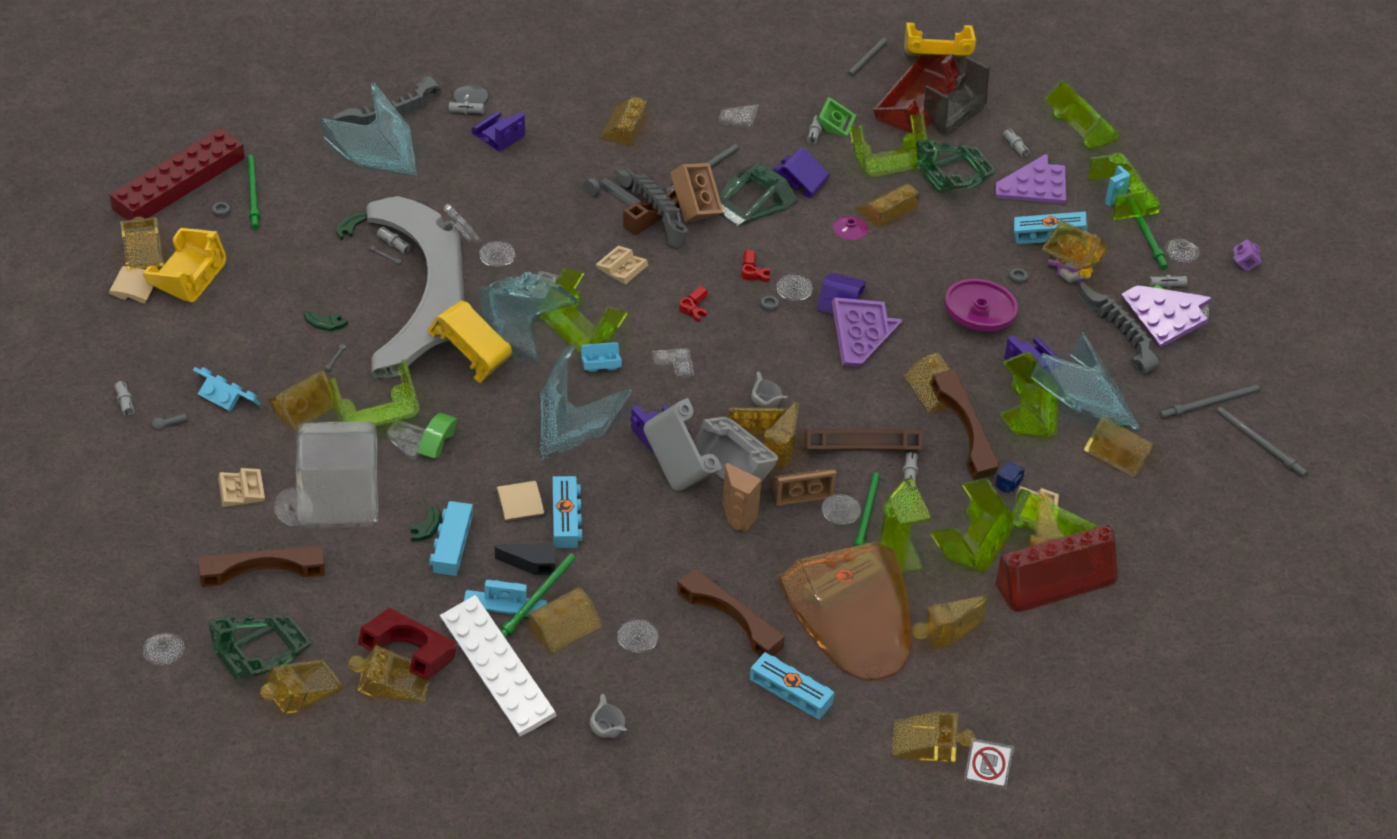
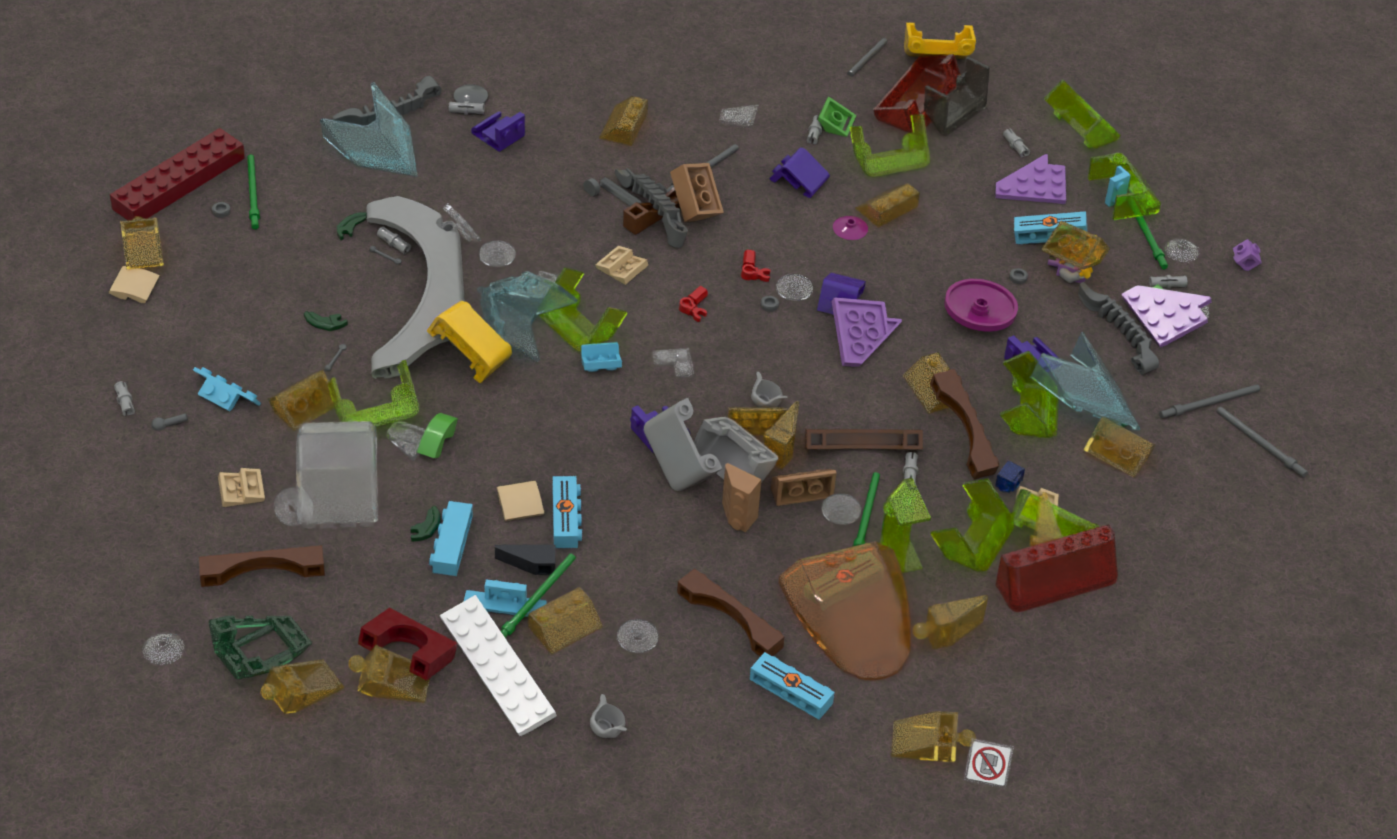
yellow windscreen [142,228,226,303] -> none
clear light blue windscreen [540,345,633,461] -> none
clear green windscreen [719,162,798,227] -> none
clear green windscreen [916,140,996,191] -> none

